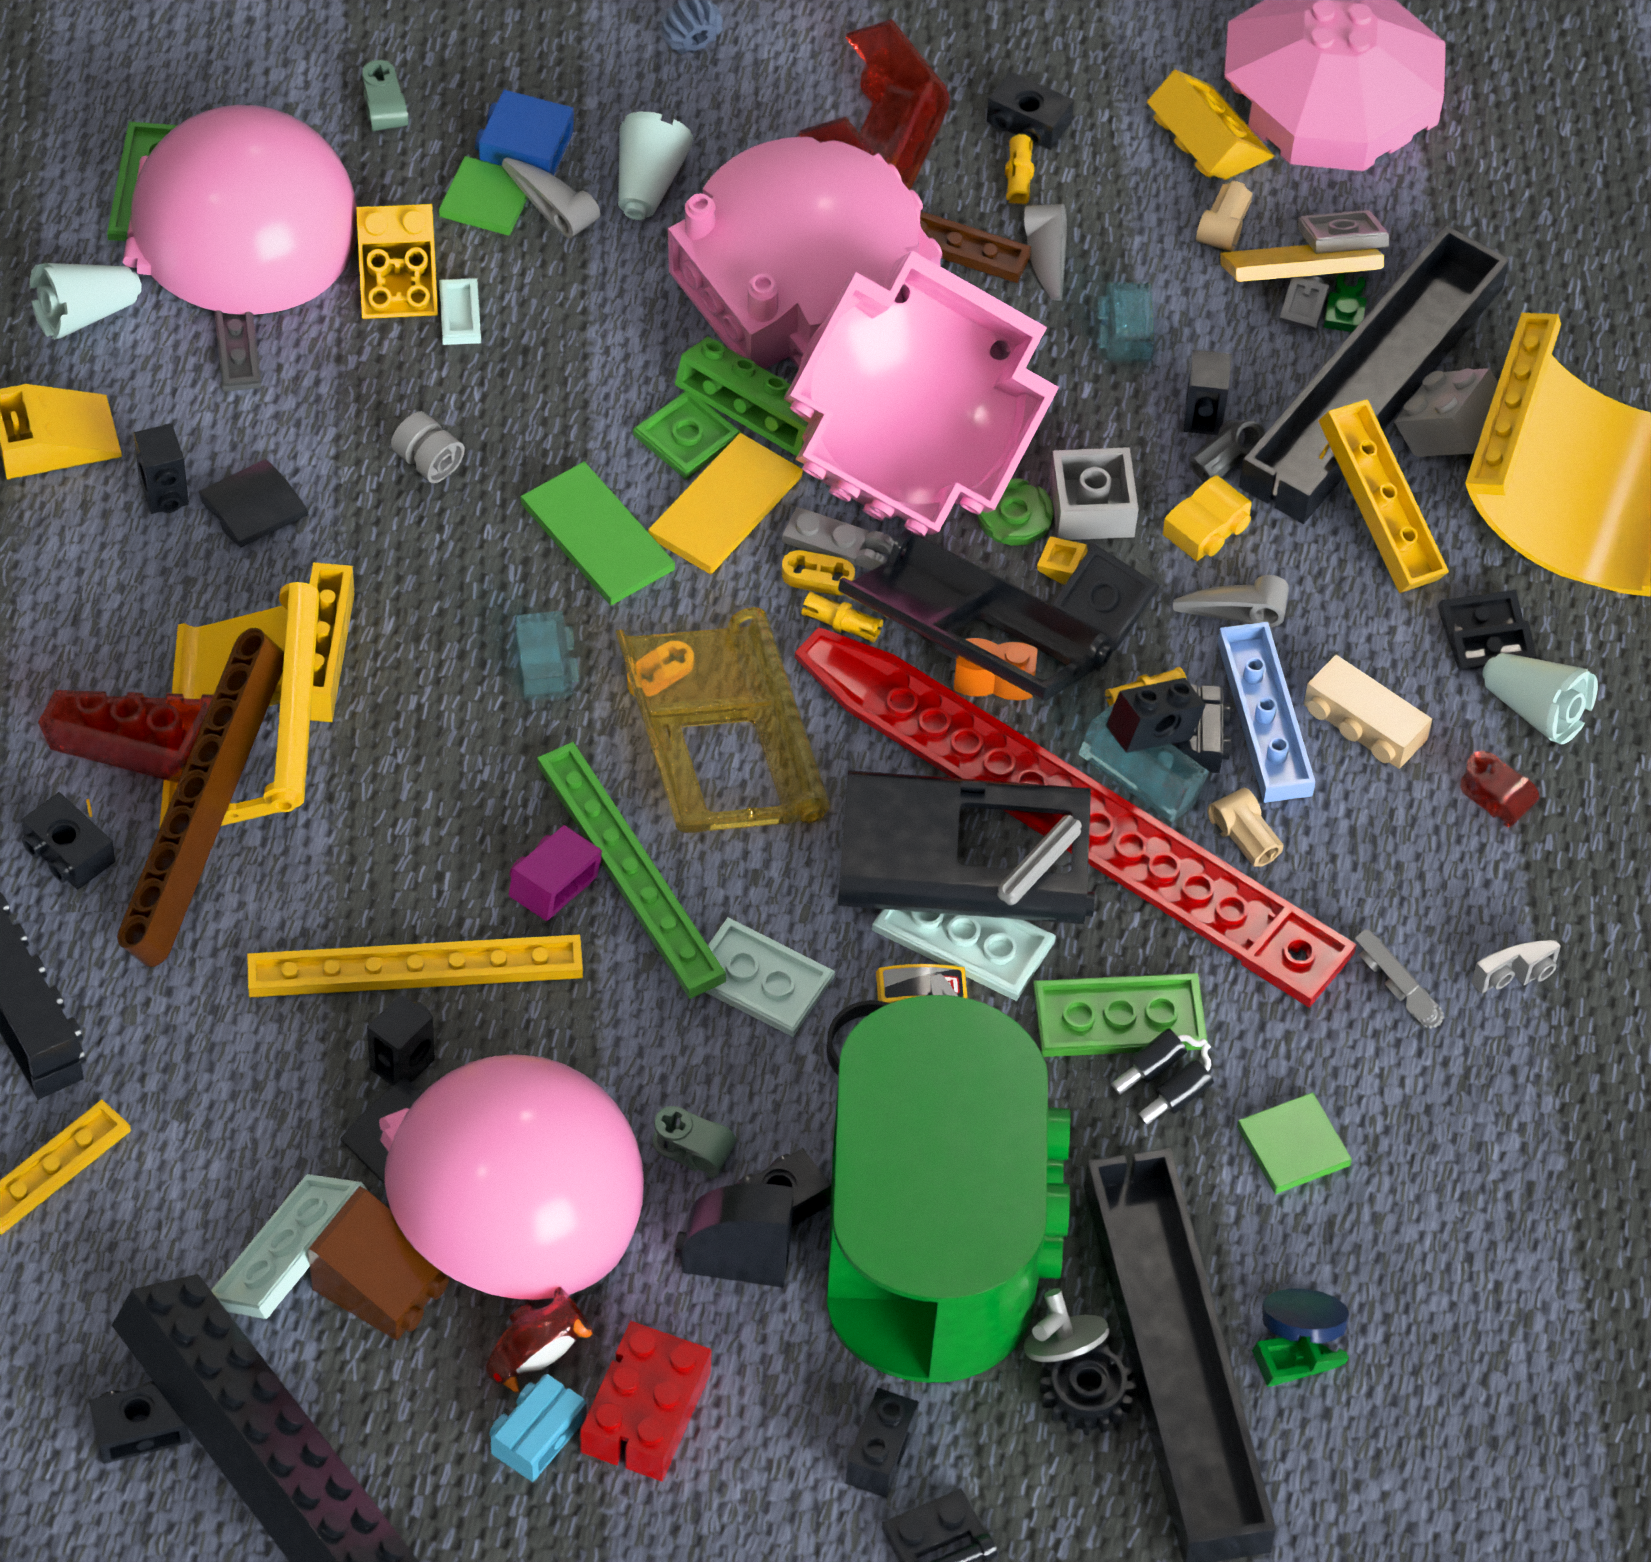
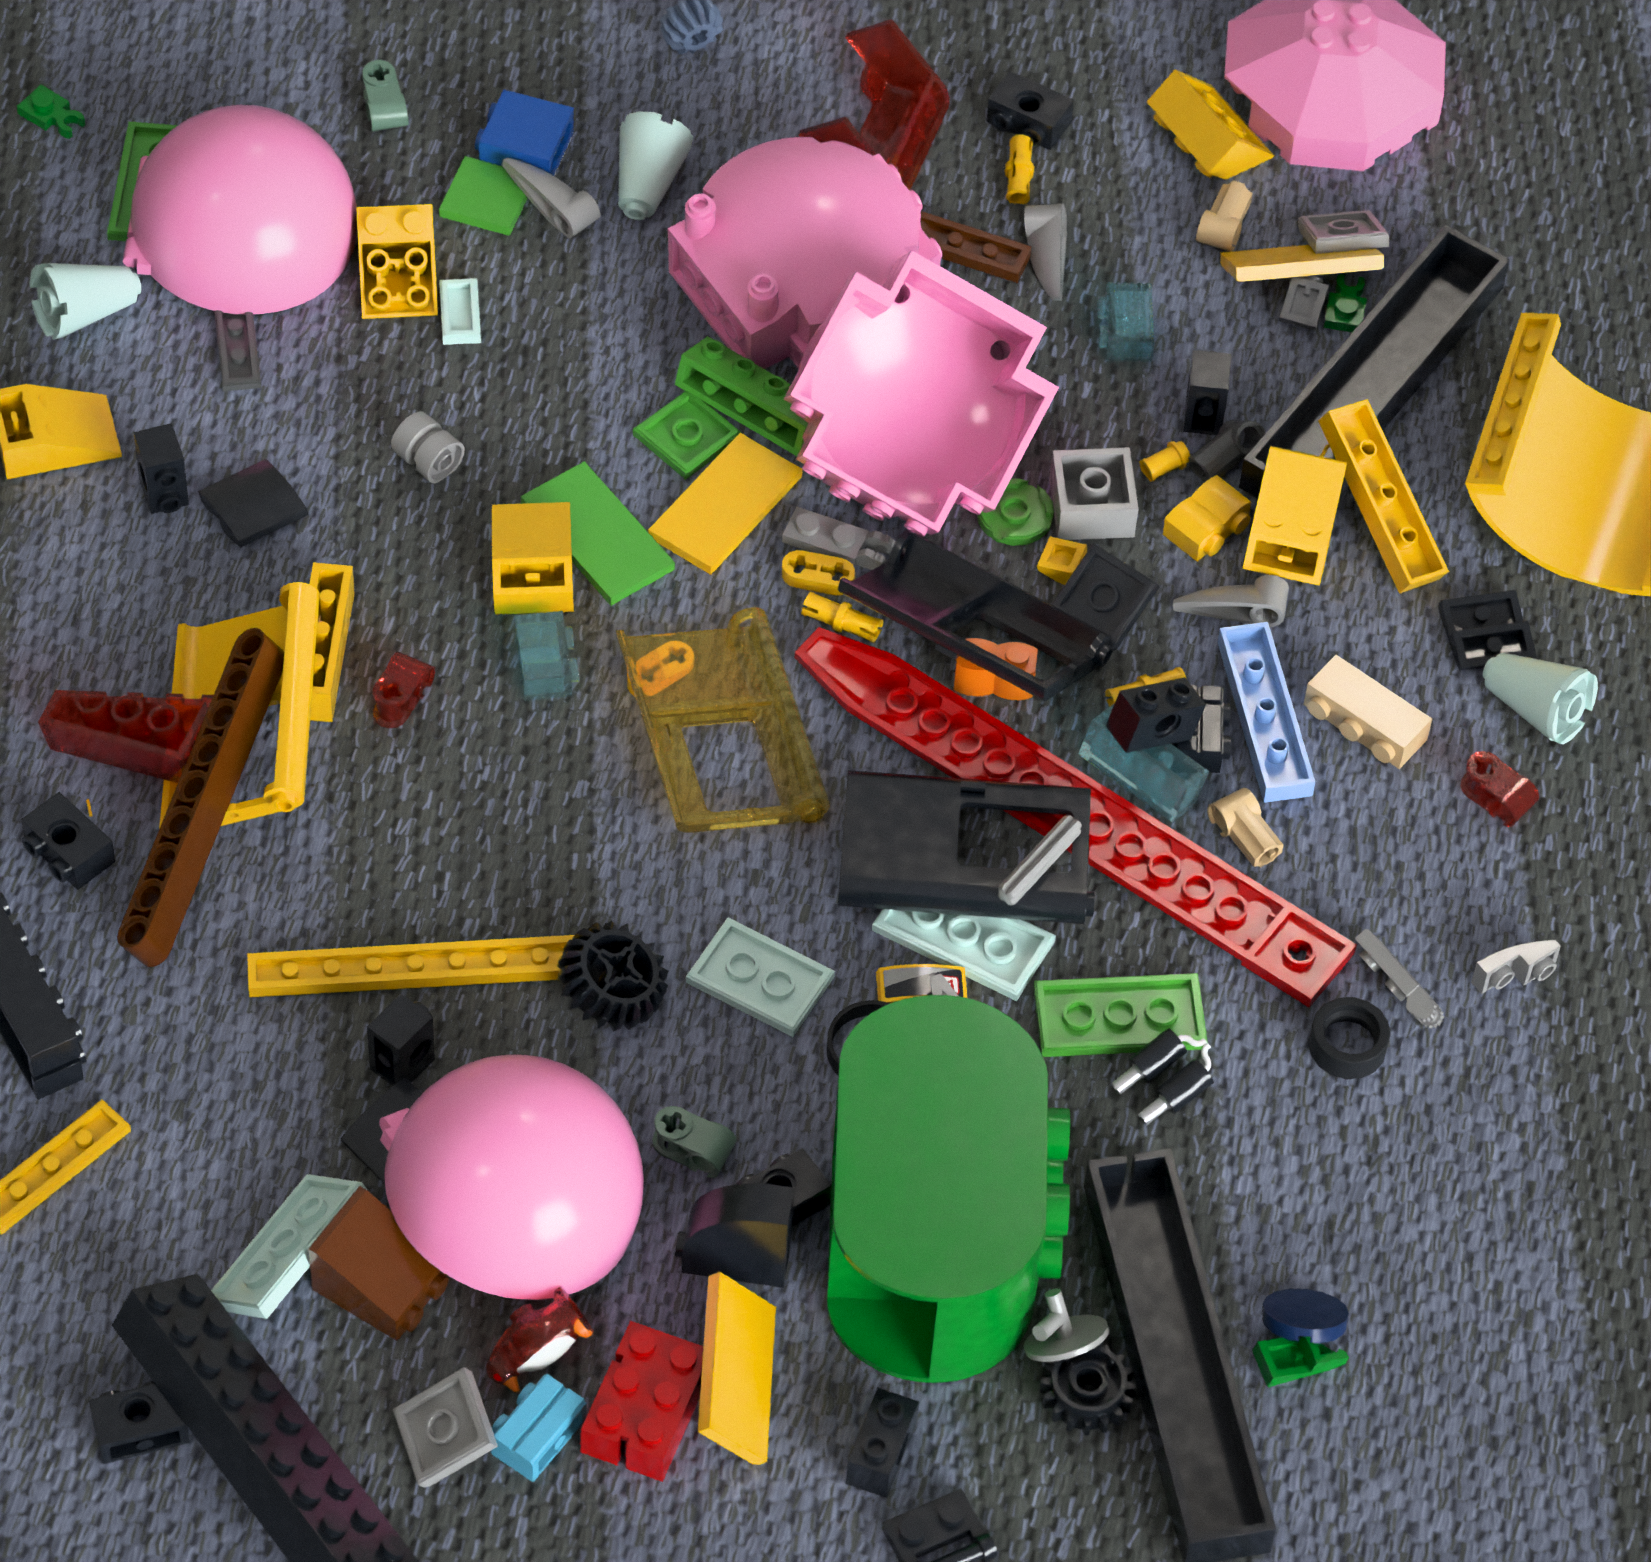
magenta brick [508,825,602,922] -> none
bright green plate [537,742,726,999] -> none
bright green tile [1237,1092,1352,1194] -> none
light grey brick [1394,368,1498,457] -> none
none -> green plate [17,85,85,139]
none -> clear red piece [373,651,436,728]
none -> light grey tile [392,1367,498,1488]
none -> yellow slope [492,502,574,615]
none -> black gear [556,920,669,1032]
none -> yellow tile [698,1272,776,1465]
none -> yellow pin [1139,441,1191,482]
none -> yellow slope [1243,446,1347,585]
none -> black tyre [1308,997,1391,1079]

